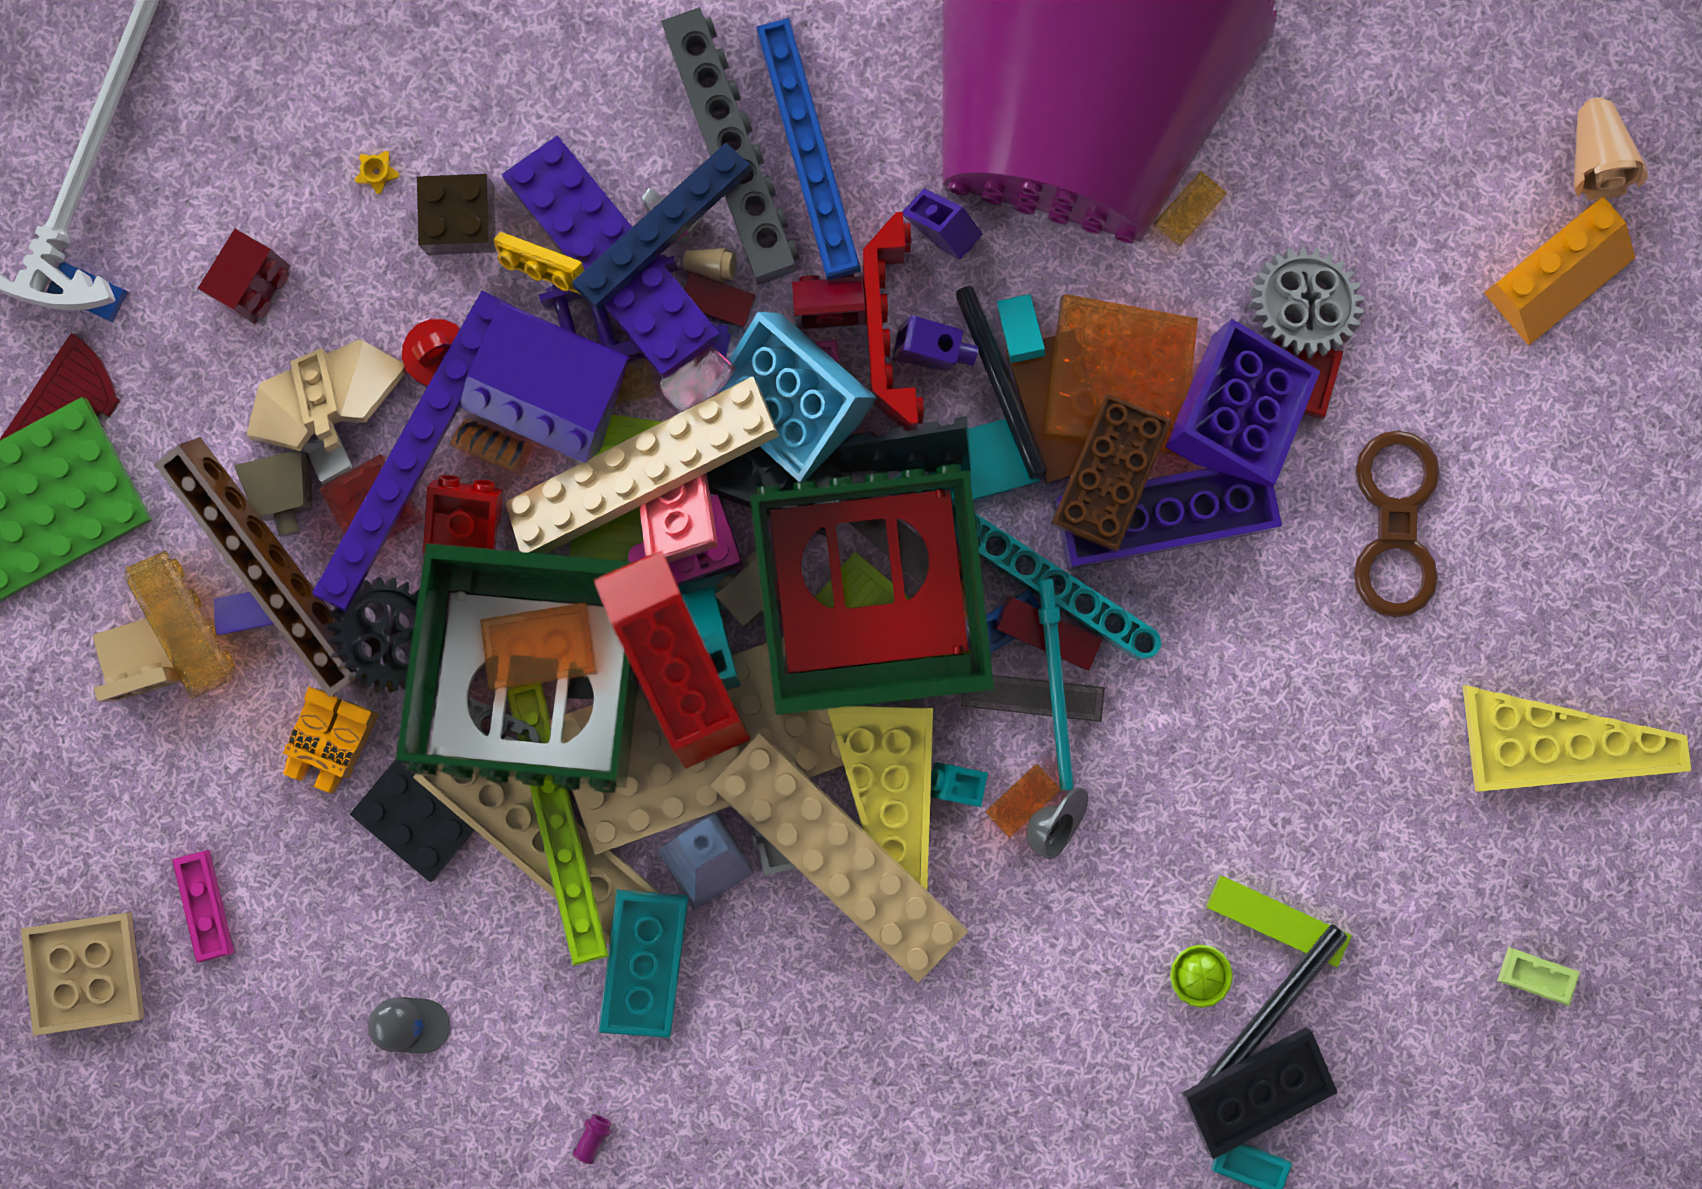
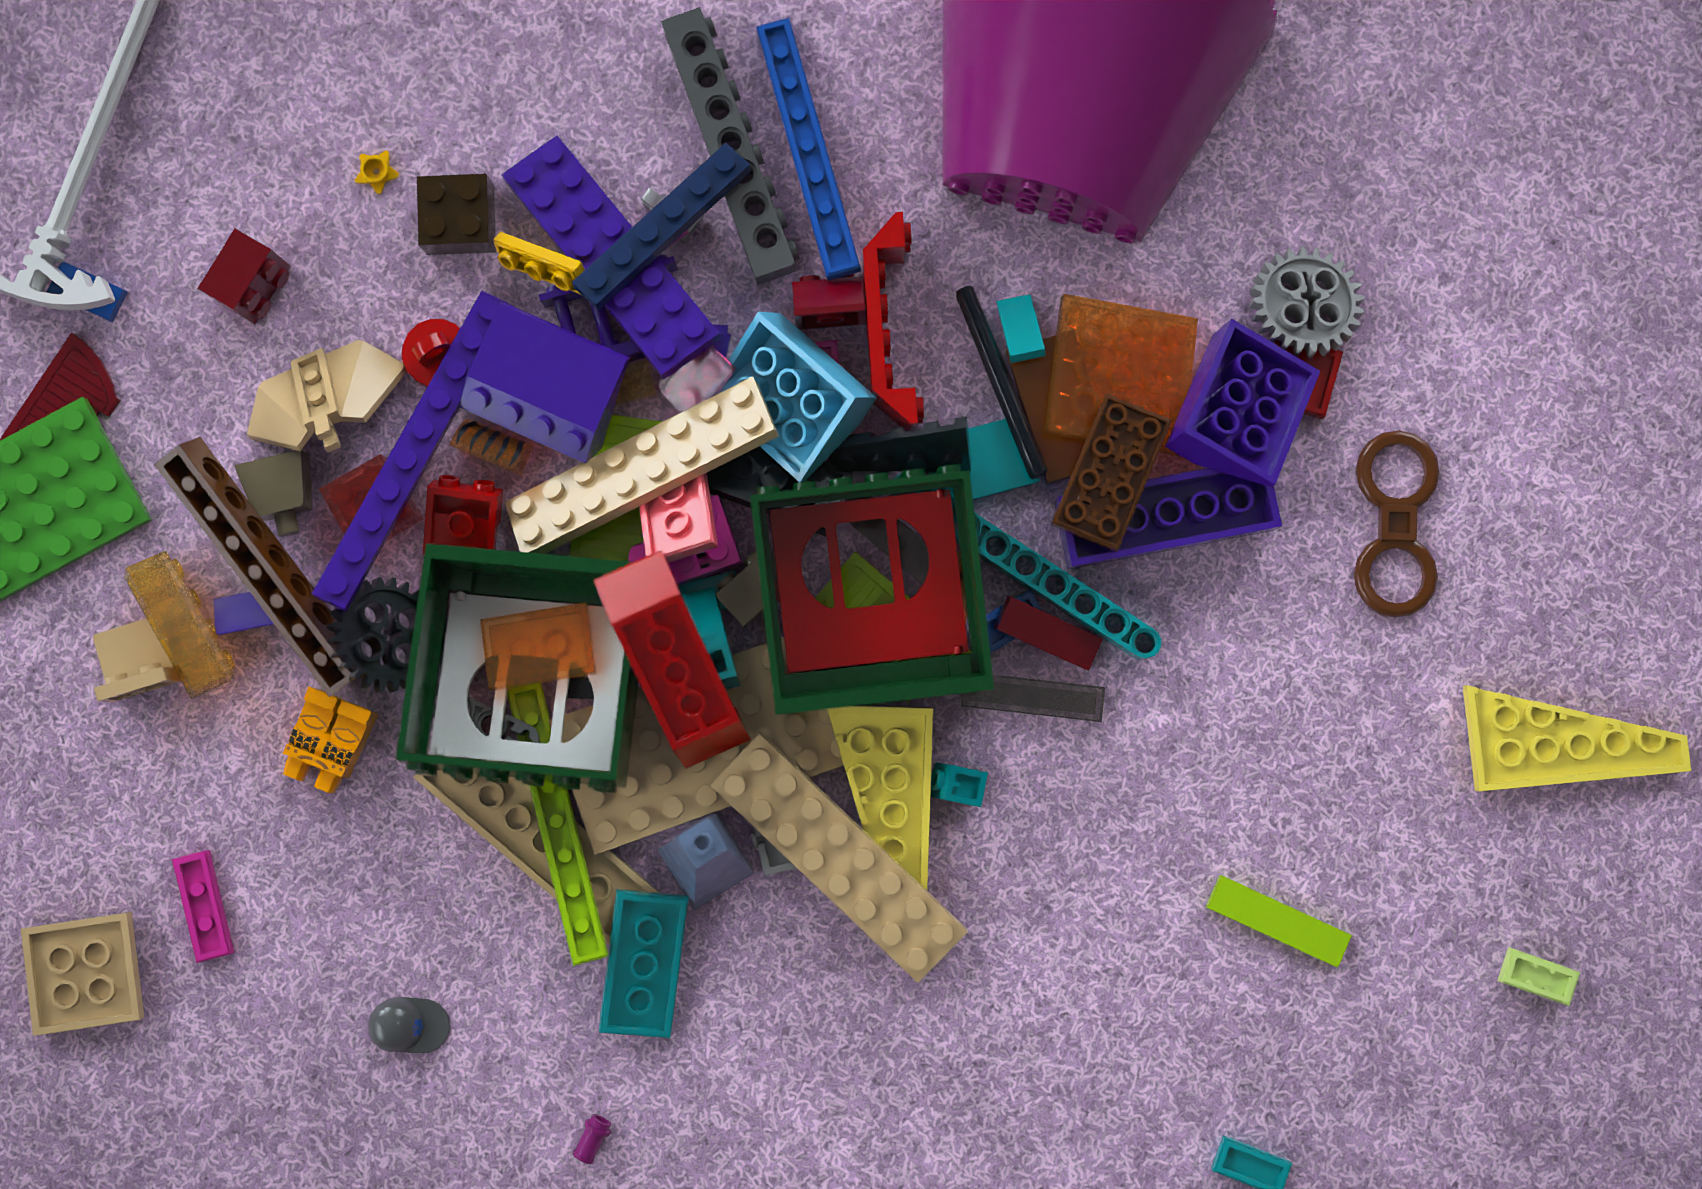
white bracket [303,434,352,484] -> none
black plate [349,760,475,882] -> none
tan cone [683,248,737,282] -> none
dark red tile [684,272,756,329] -> none
dark purple torso [892,315,978,371] -> none
dark purple slope [903,188,983,259] -> none
clear orange plate [984,763,1061,838] -> none
dark grey cap [1026,787,1088,860] -> none
teal bar [1038,579,1074,791] -> none
clear yellow tile [1154,170,1227,247] -> none
lime hat [1170,944,1233,1008] -> none
black plate [1181,1027,1338,1159] -> none
black axle [1199,924,1347,1083] -> none
light orange slope [1484,196,1636,346] -> none
light nougat cone [1573,97,1648,200] -> none

